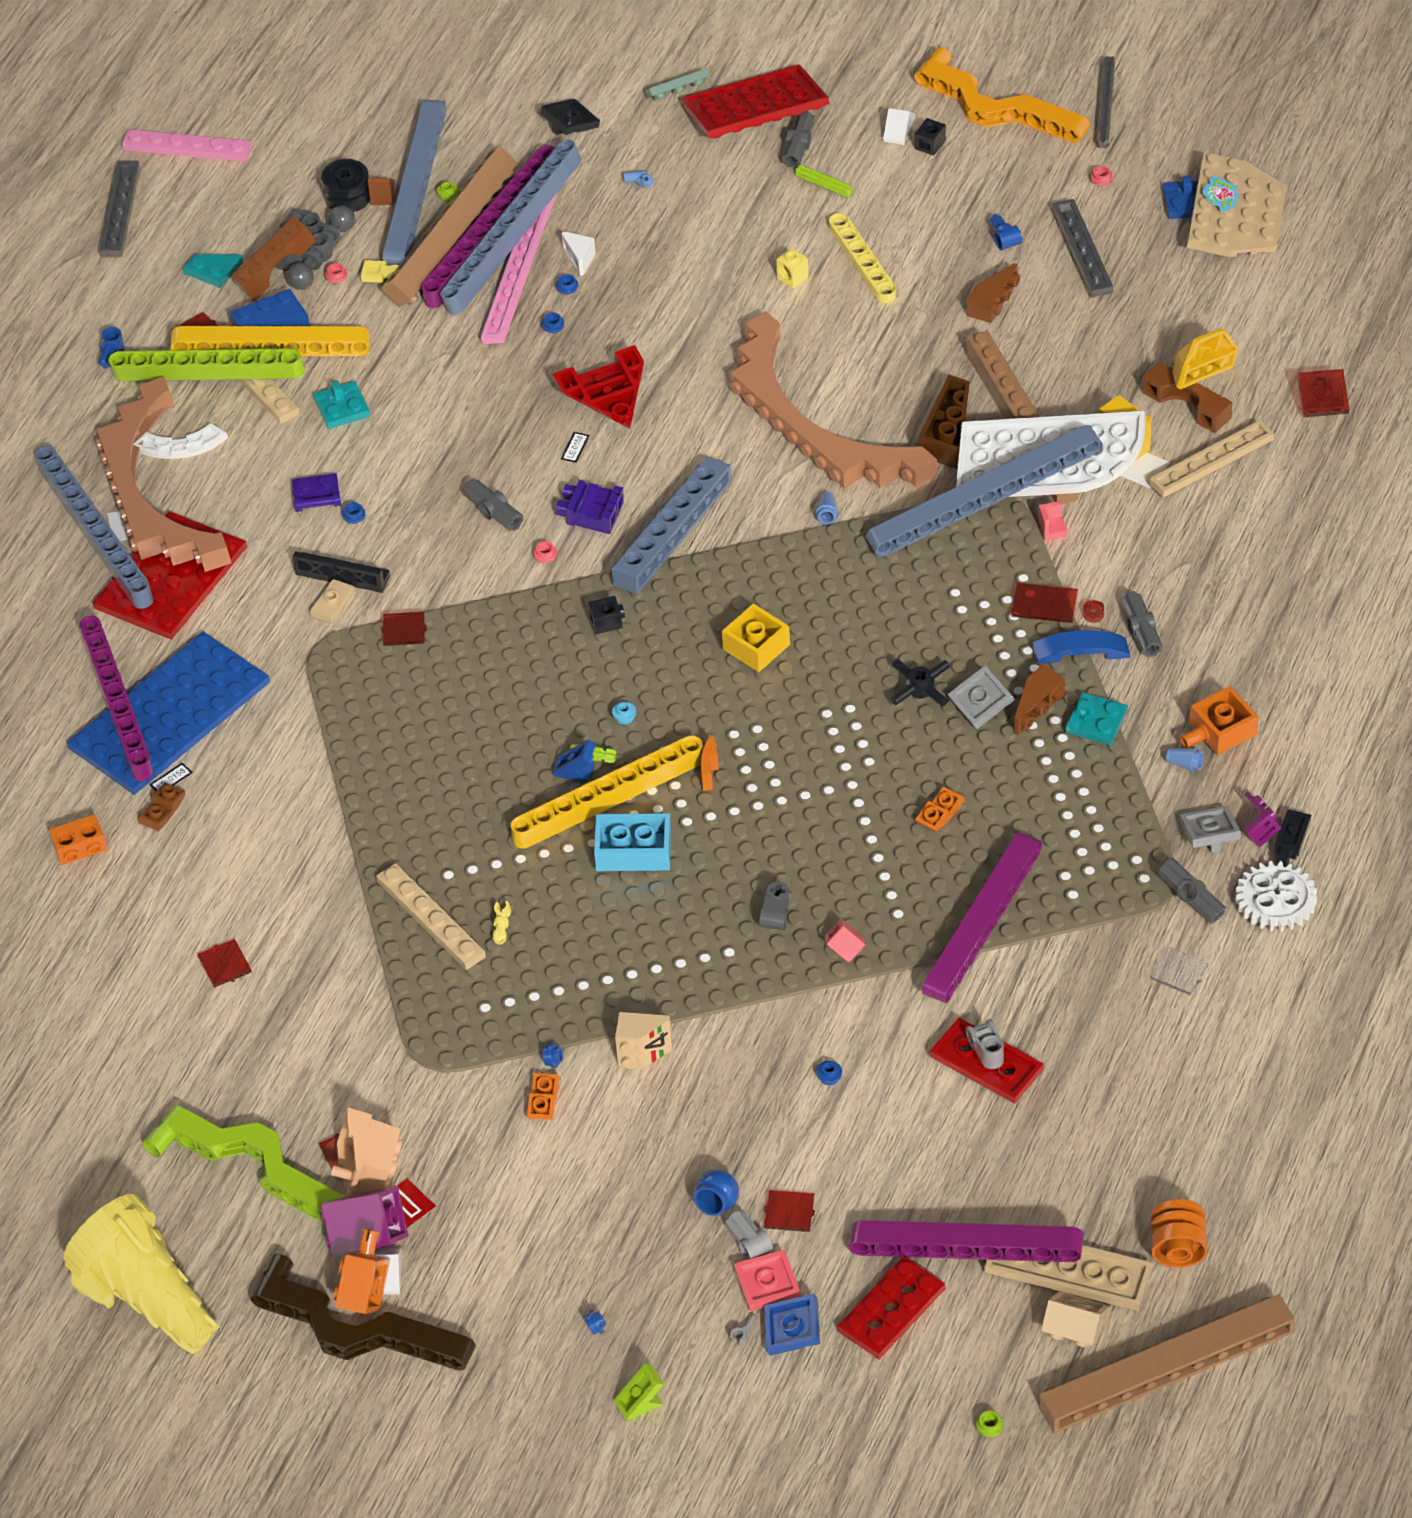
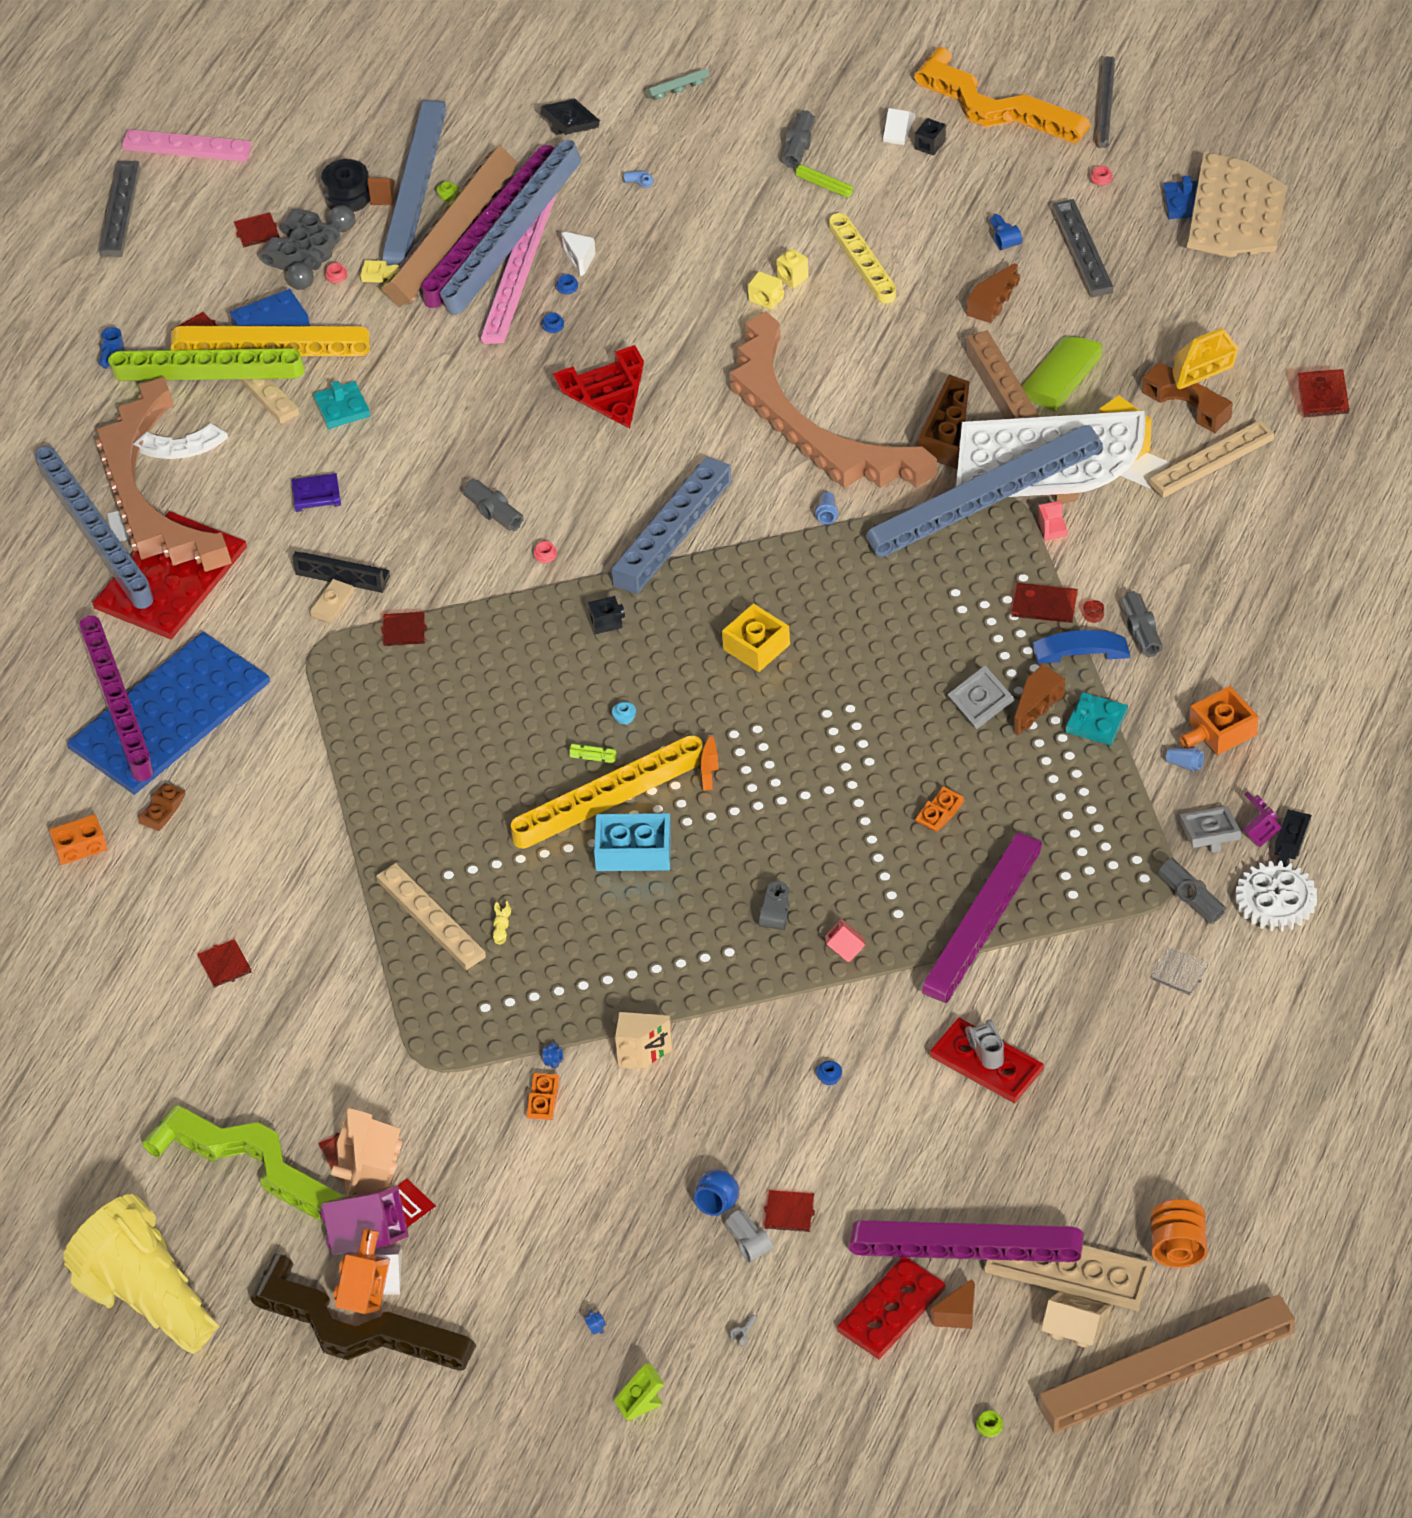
sticker [149,763,193,791] -> none
teal wing [183,254,243,288] -> none
dark orange arch [231,216,317,301] -> none
blue plate [342,502,366,524] -> none
blue slope [552,739,596,782] -> none
dark purple hips [556,480,624,534] -> none
sticker [561,432,590,463] -> none
red plate [681,64,829,139] -> none
coral plate [734,1250,801,1312] -> none
blue hinge [764,1294,820,1356] -> none
black bar [891,659,950,707] -> none
sticker [1202,176,1239,212] -> none
none -> clear red piece [234,212,280,248]
none -> light yellow brick [748,271,784,310]
none -> dark orange slope [931,1279,975,1329]
none -> lime slope [1022,337,1102,412]

